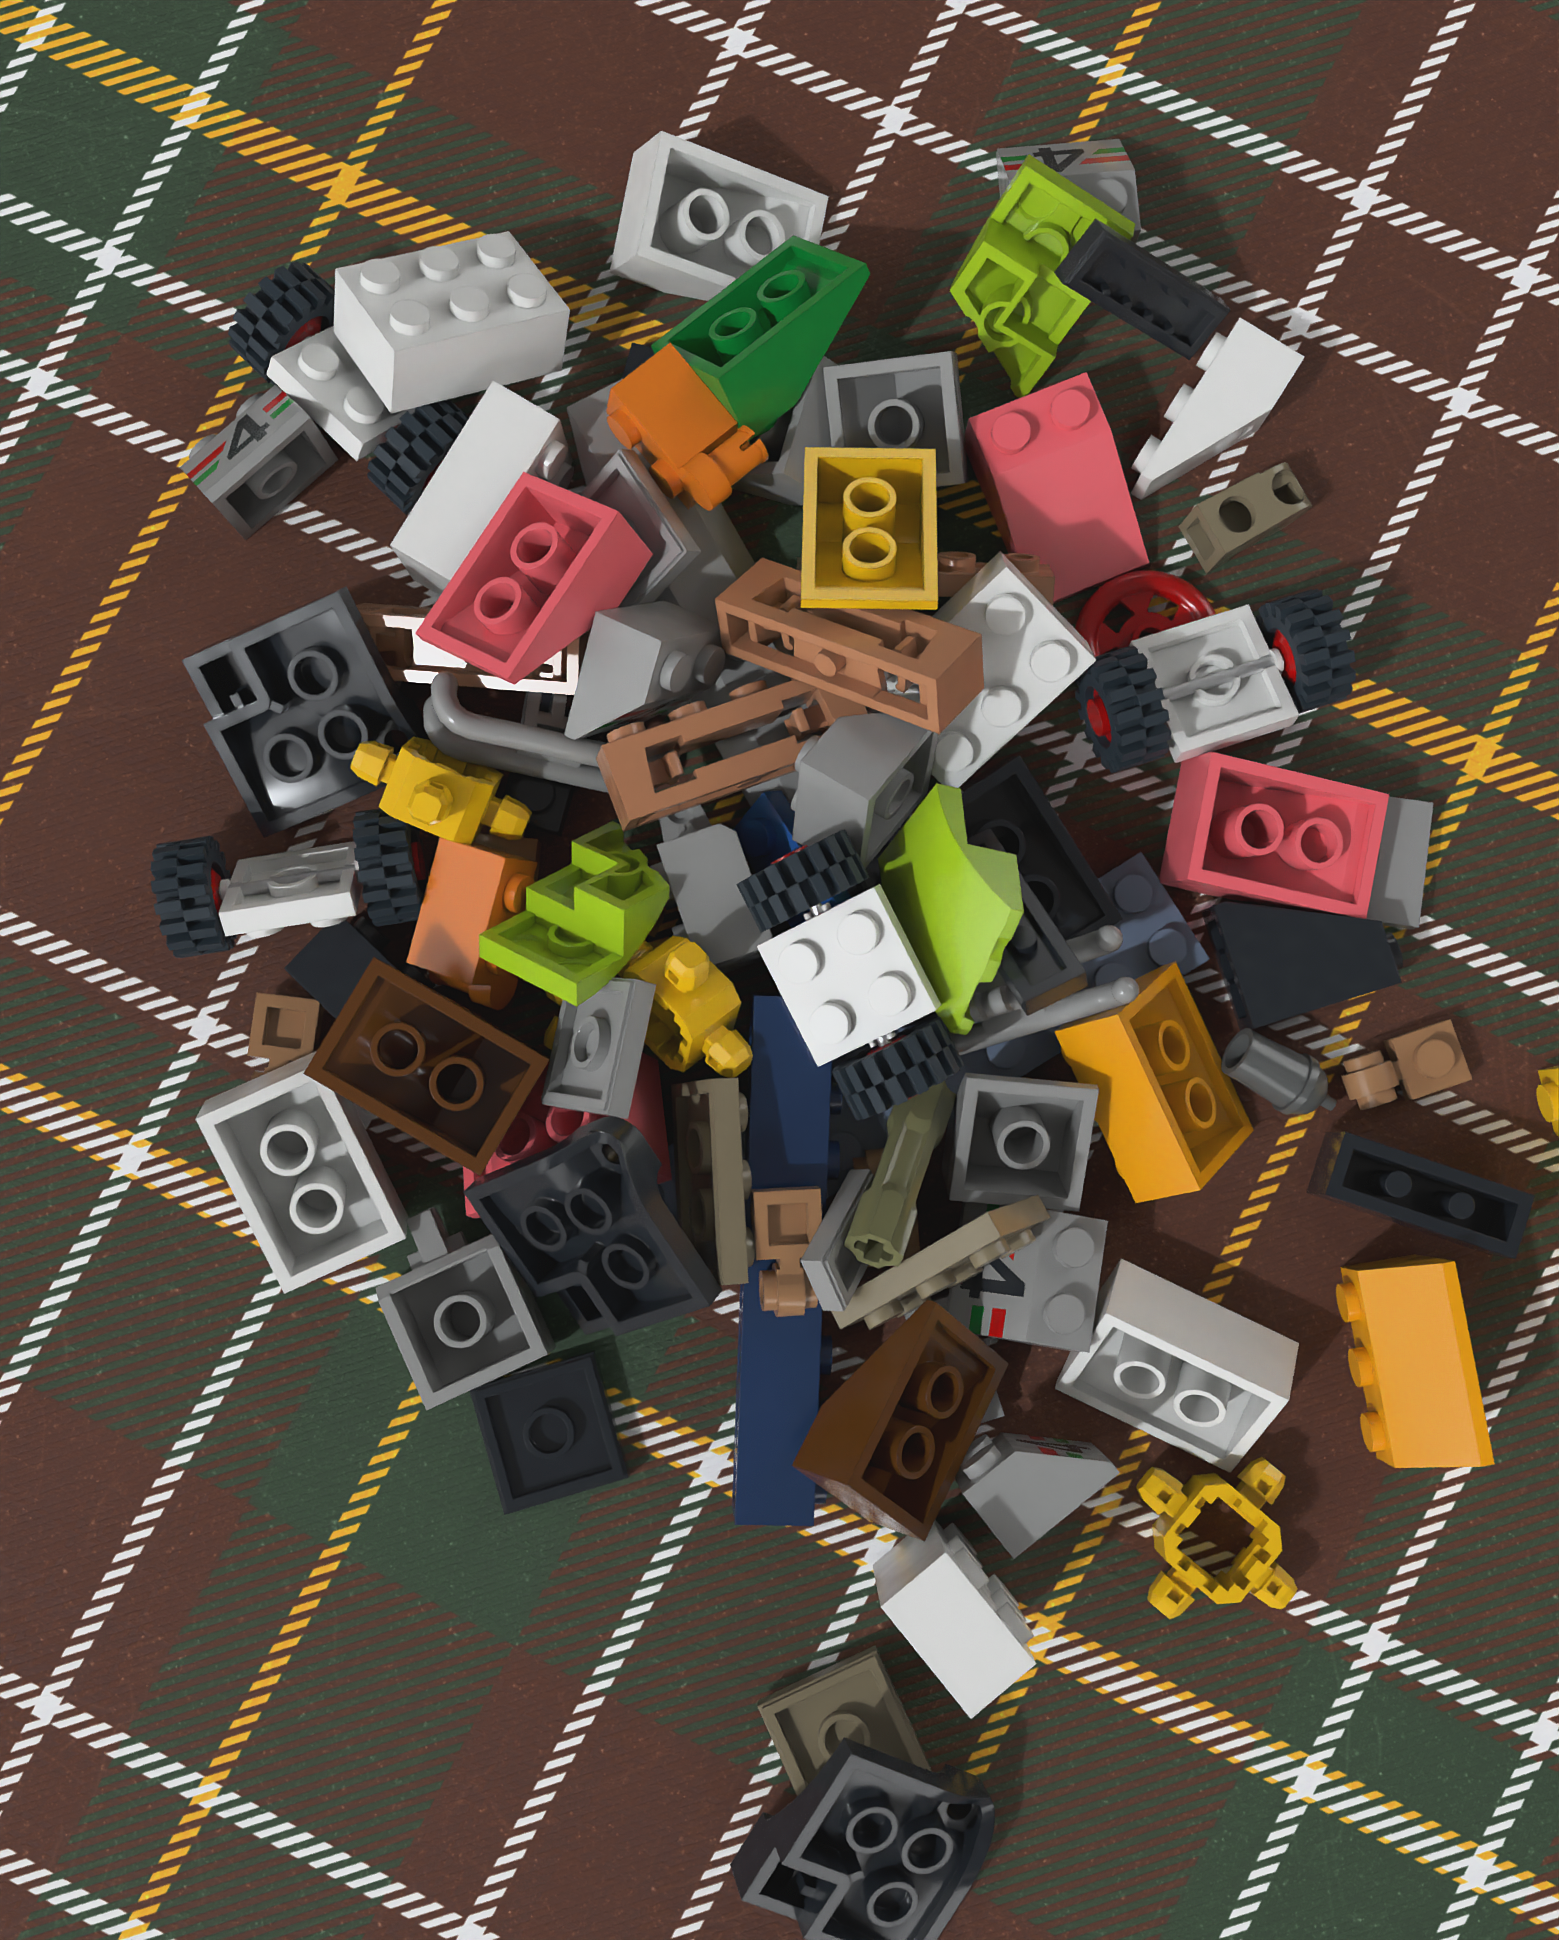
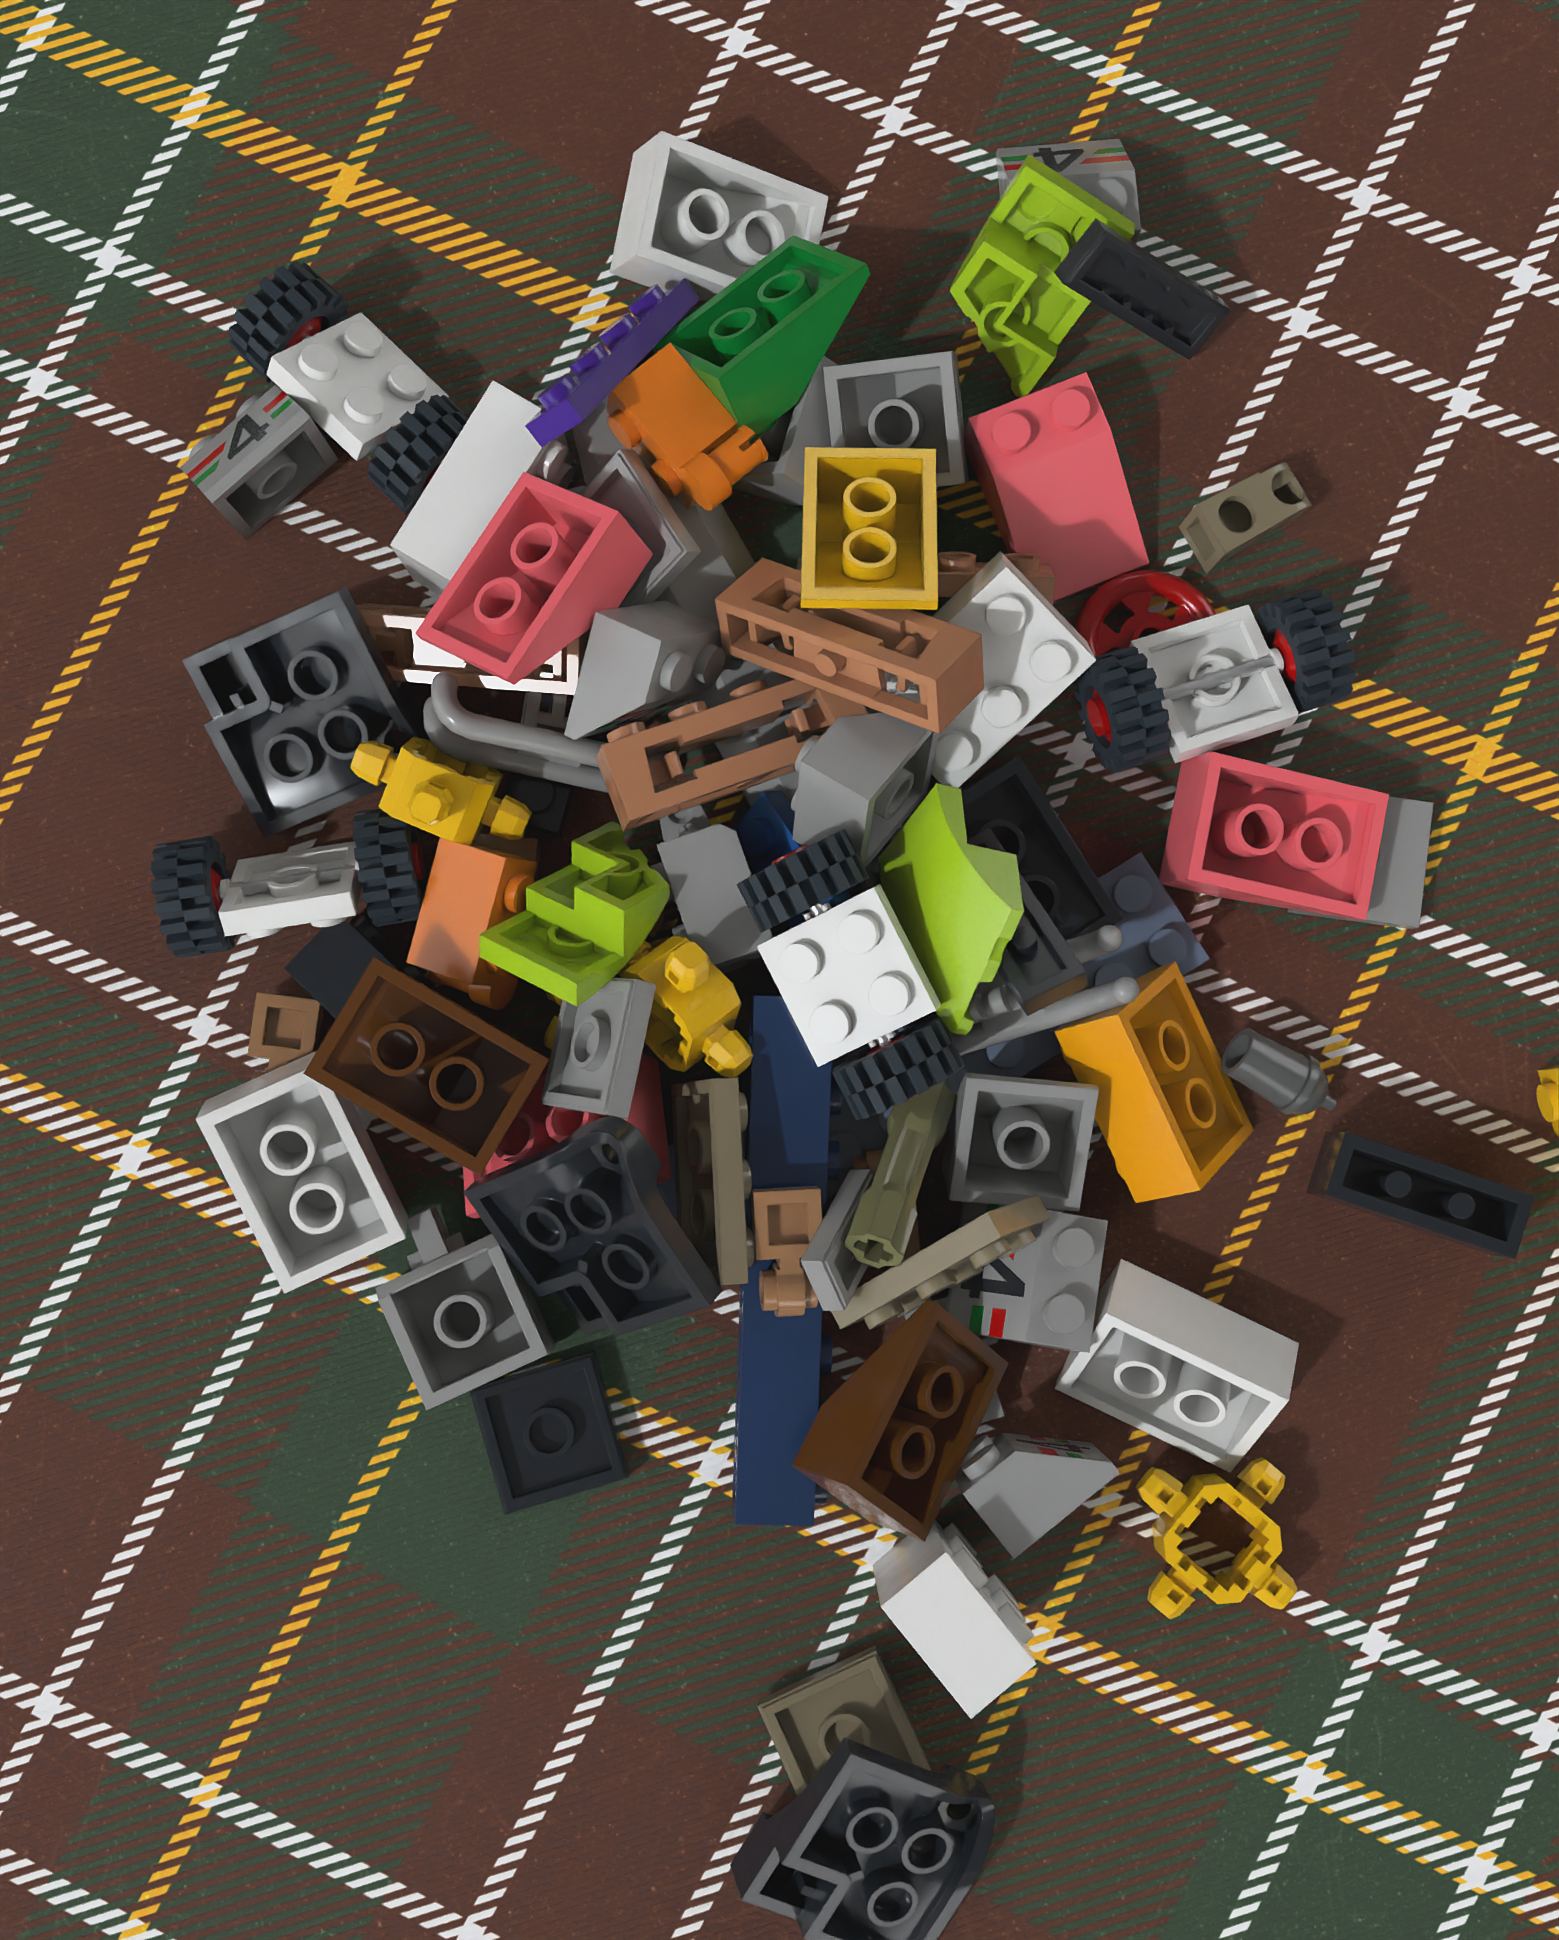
white brick [333,231,570,414] -> none
white slope [1131,318,1304,500] -> none
black slope [1201,901,1403,1031] -> none
light orange slope [1336,1254,1495,1468] -> none
medium nougat plate [1341,1019,1472,1110] -> none
none -> dark purple plate [525,278,700,447]

